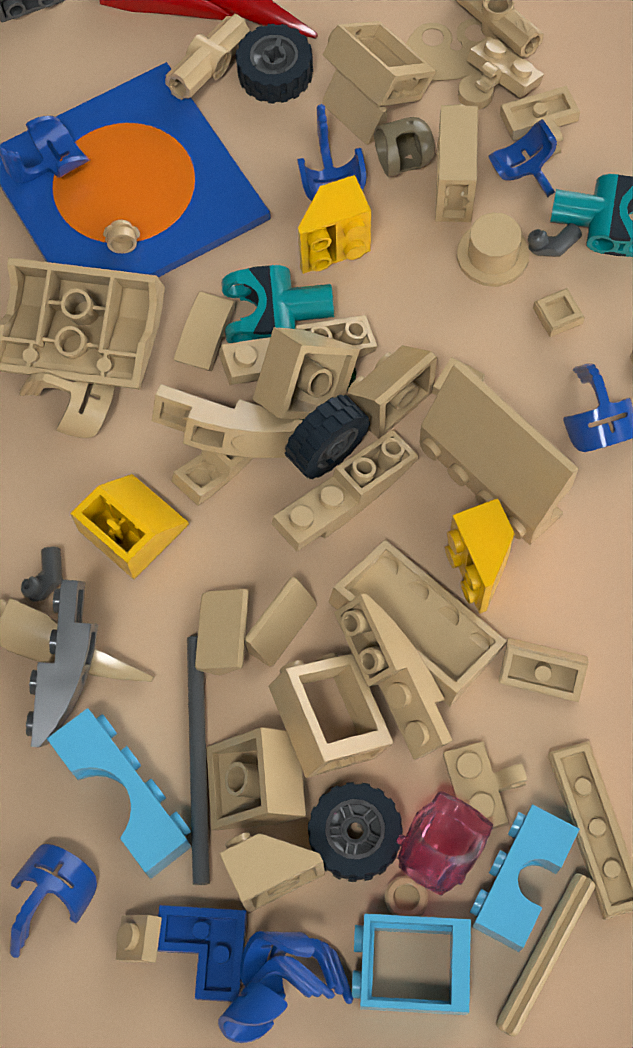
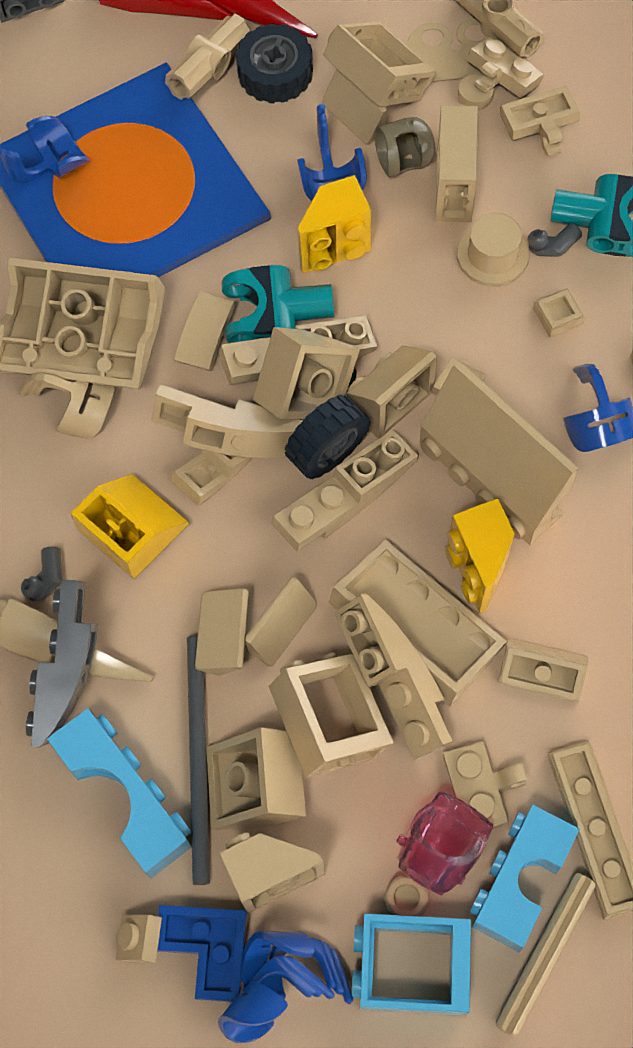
blue helmet [10,844,97,958] -> none
tan plate [103,220,140,254] -> none
black wheel [308,782,403,882] -> none
blue helmet [488,119,557,197] -> none

